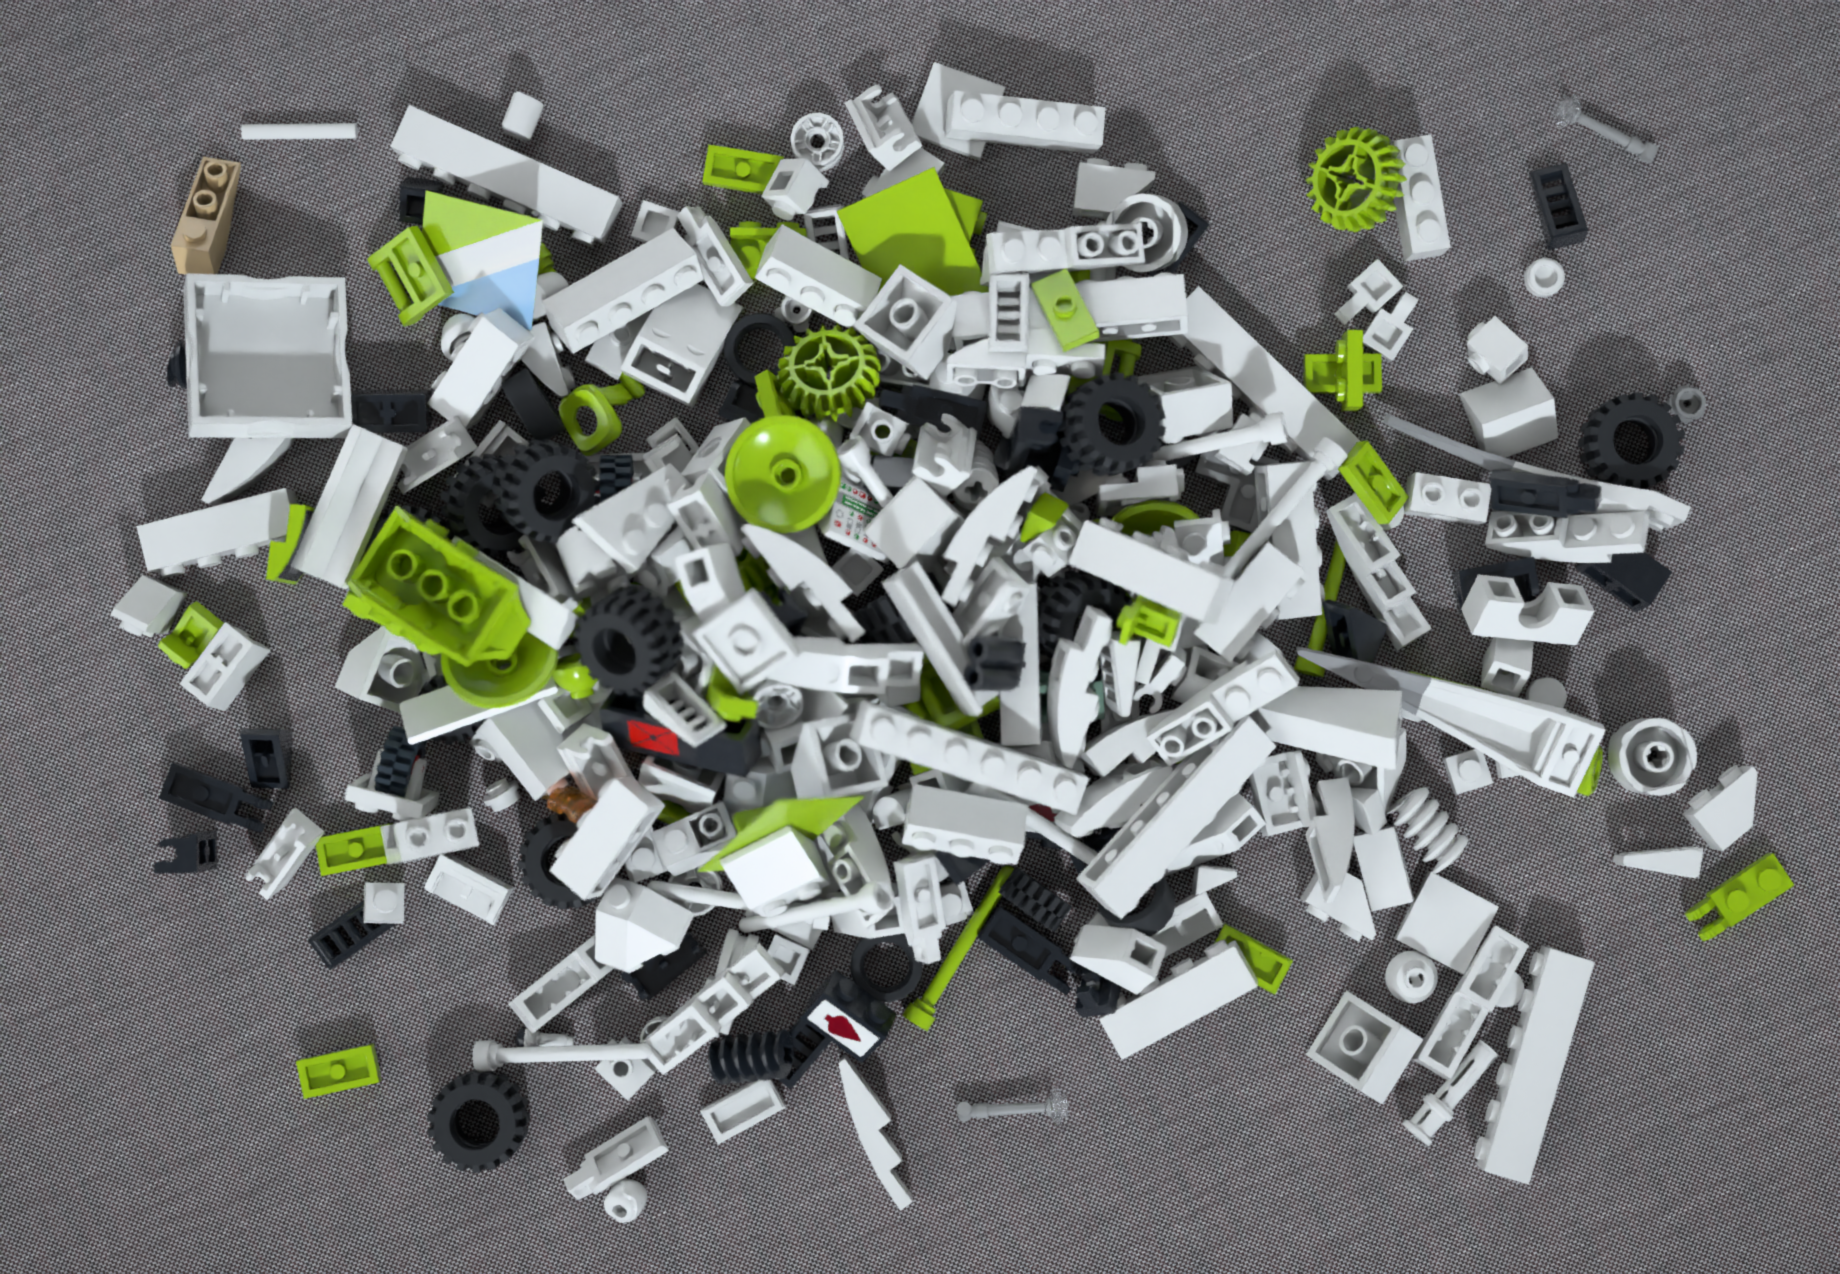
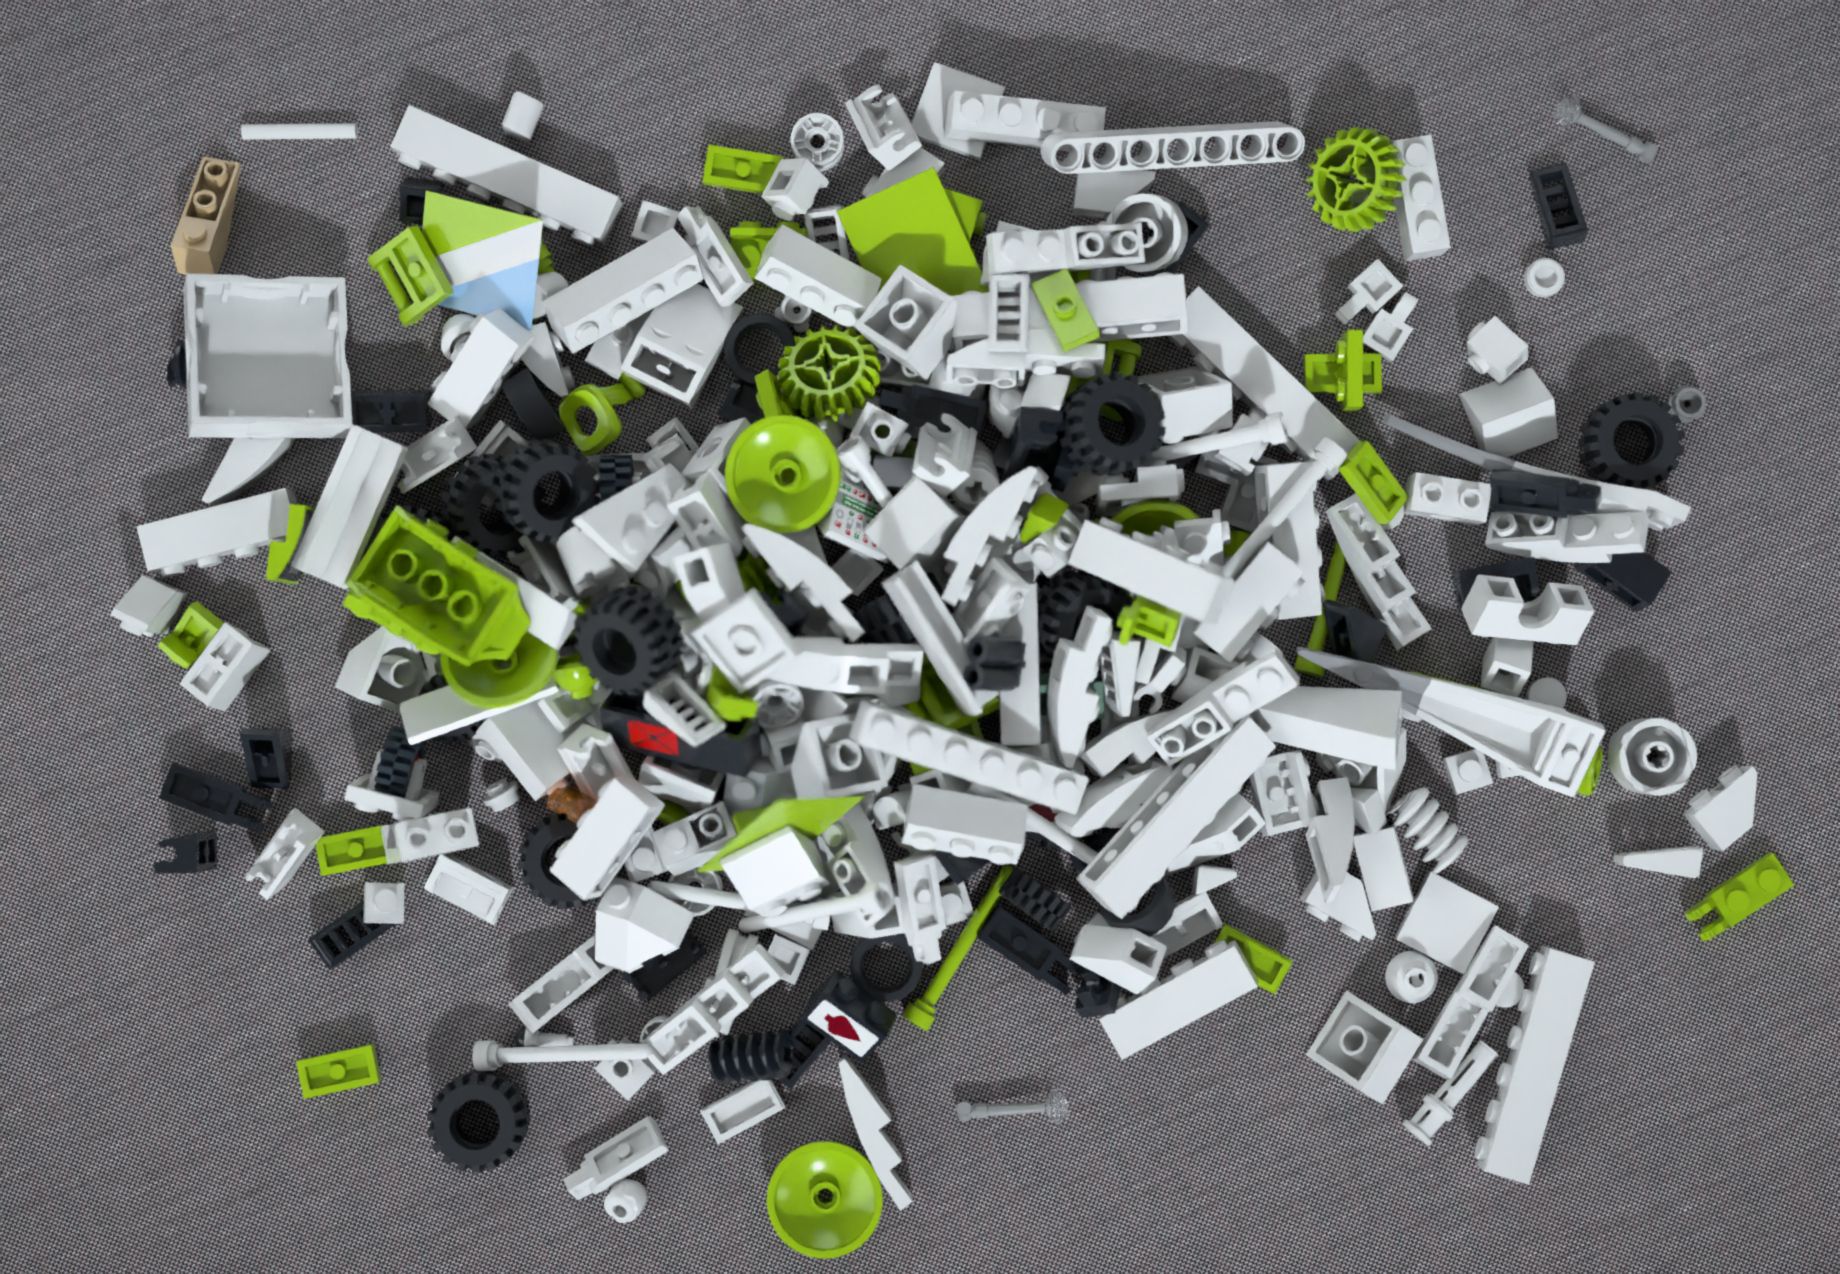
none -> lime dish [767,1141,883,1259]
none -> white beam [1041,121,1305,174]

